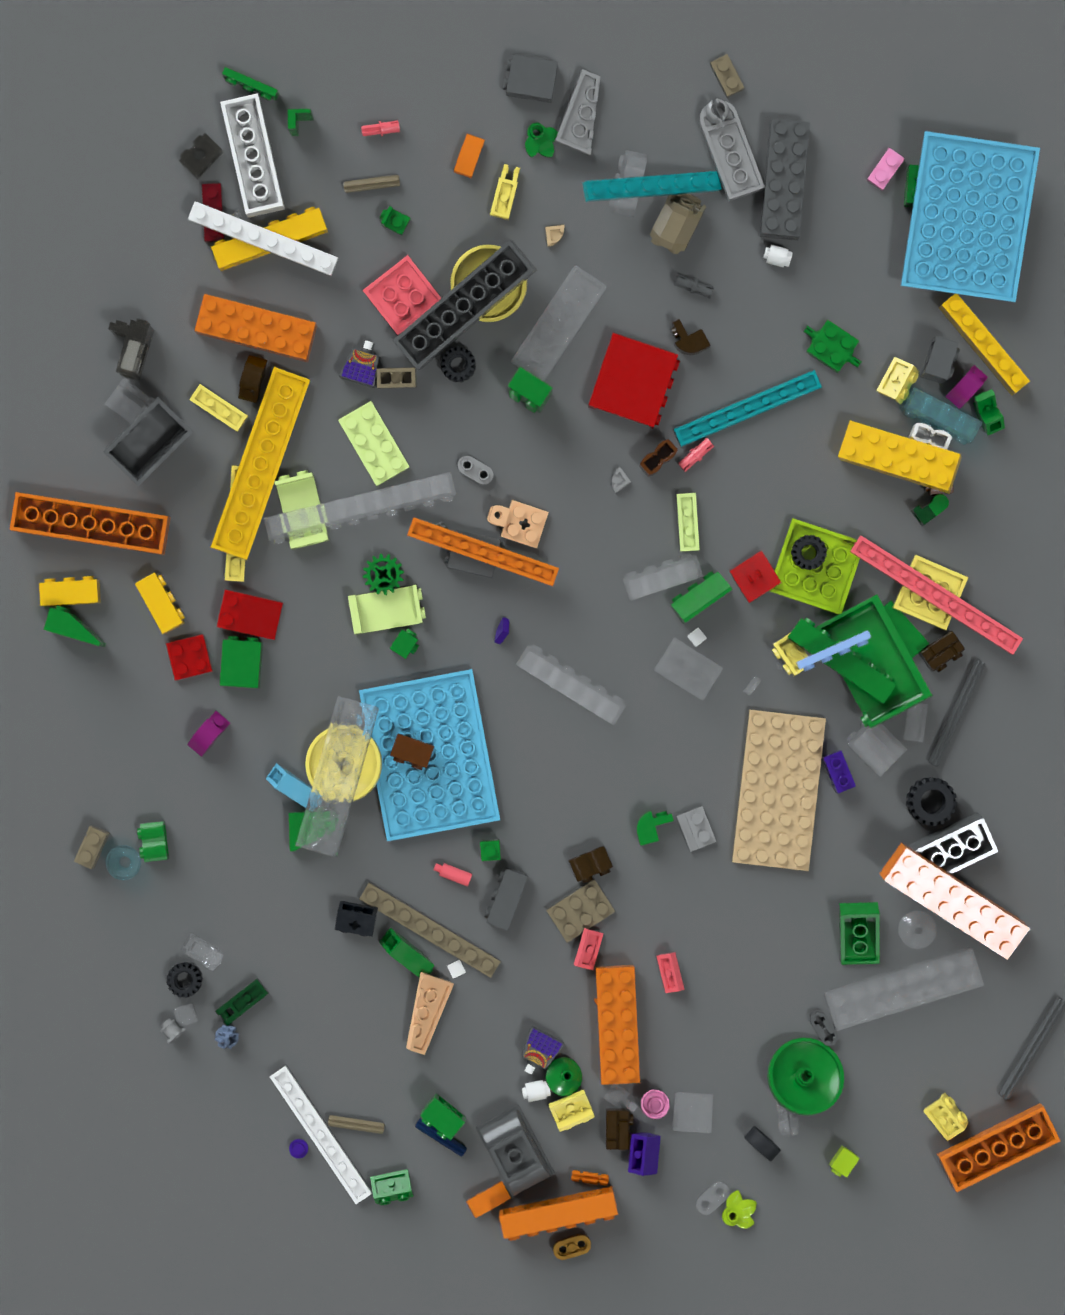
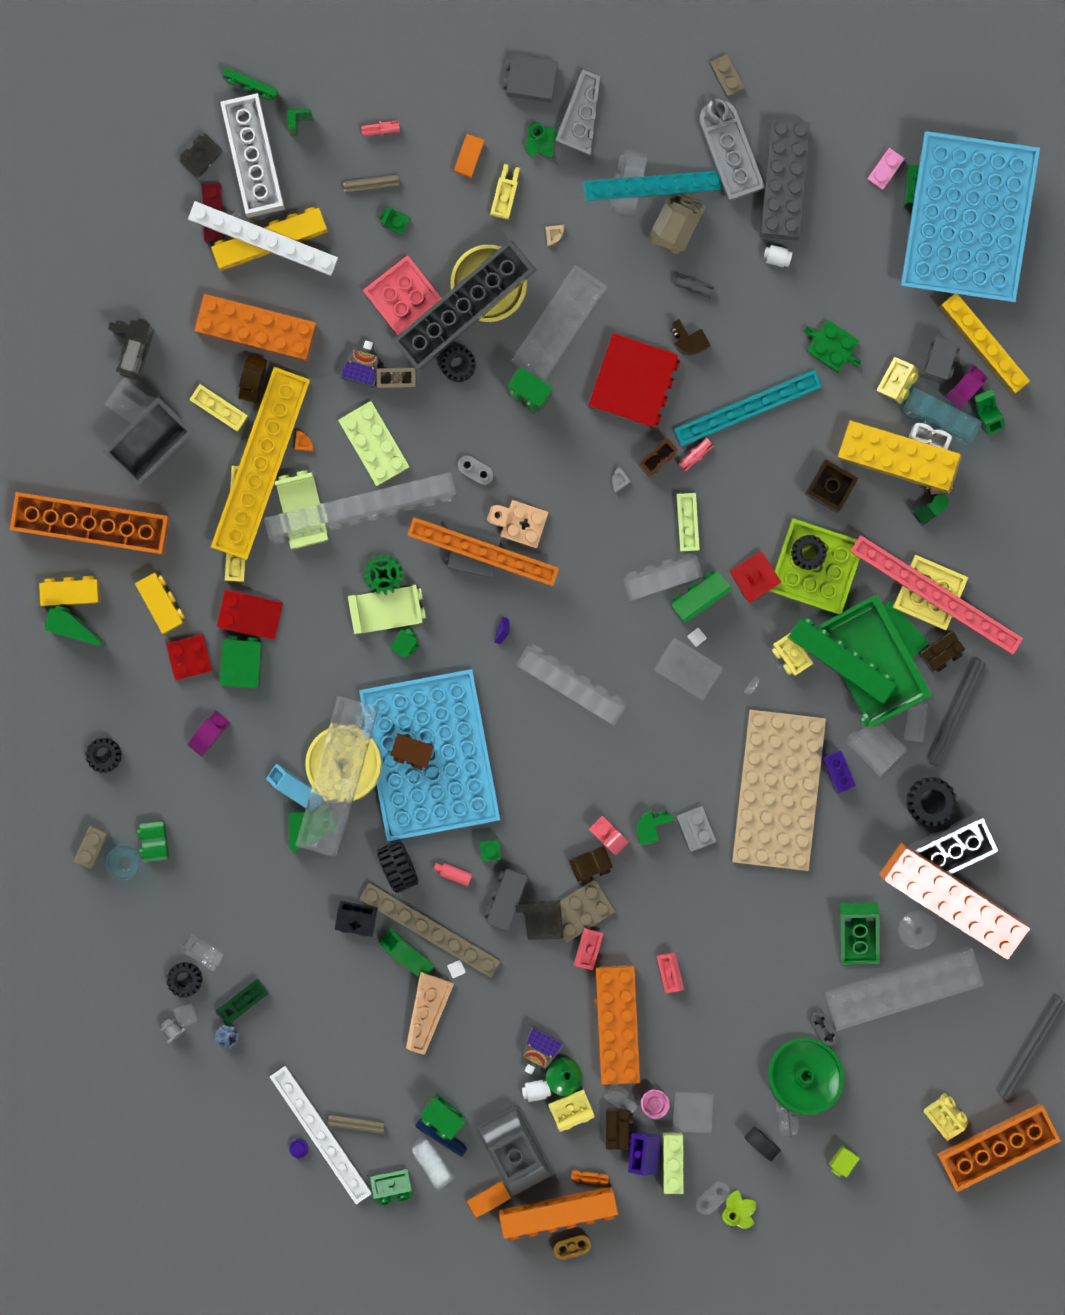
light blue plate [796,630,871,671] -> none
none -> black tyre [85,738,122,773]
none -> orange tile [294,431,314,452]
none -> black tyre [377,840,418,893]
none -> clear slope [411,1136,455,1191]
none -> clear smoke bracket [515,900,564,940]
none -> coral brick [589,816,629,856]
none -> yellowish green brick [663,1132,683,1194]
none -> dark brown brick [804,459,859,513]

